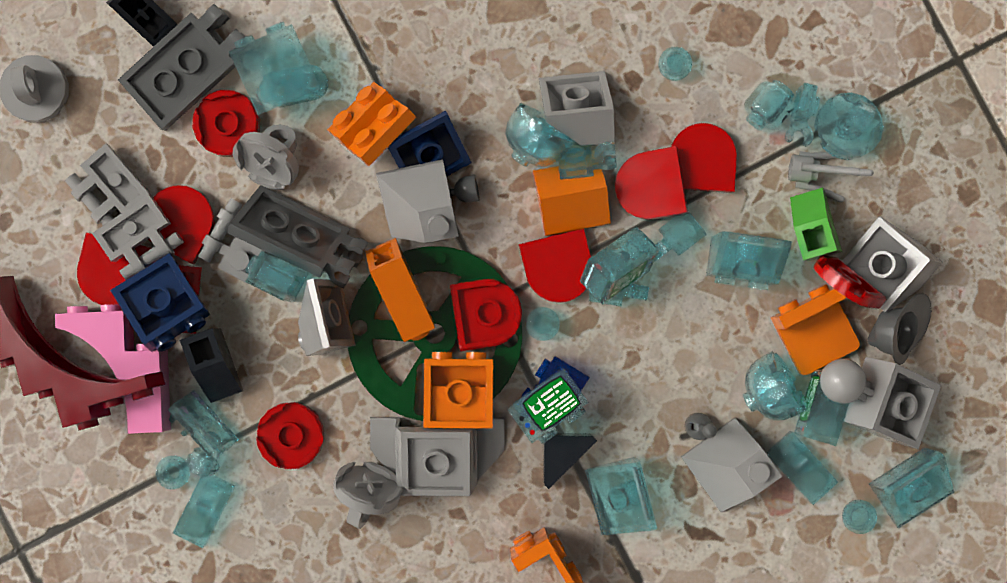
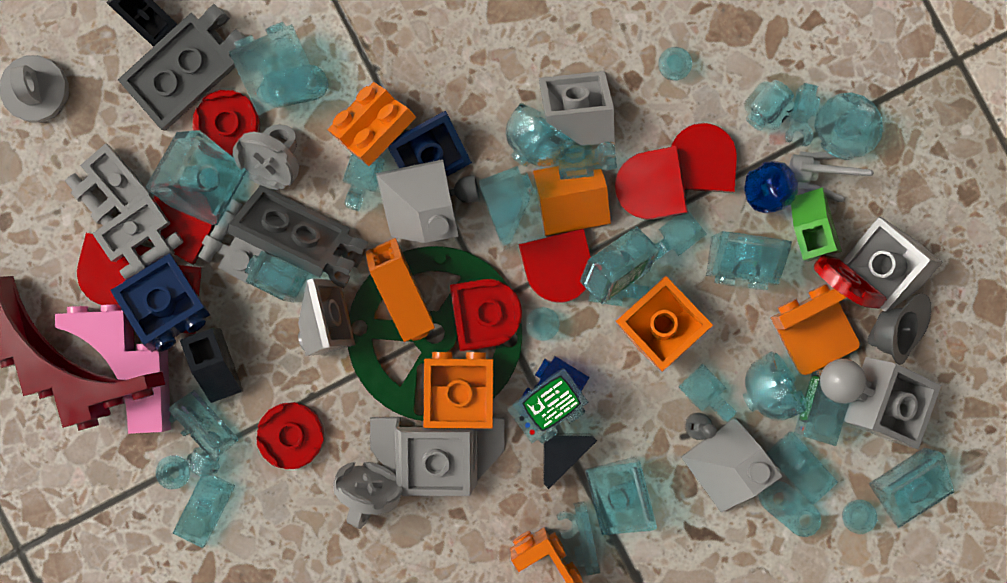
none -> clear light blue slope [145,130,247,225]
none -> clear light blue plate [343,153,386,211]
none -> clear light blue slope [479,166,534,251]
none -> clear light blue plate [557,501,600,576]
none -> orange slope [616,276,713,372]
none -> clear light blue plate [678,364,737,422]
none -> clear blue hair [744,161,798,213]
none -> clear light blue plate [759,480,821,537]

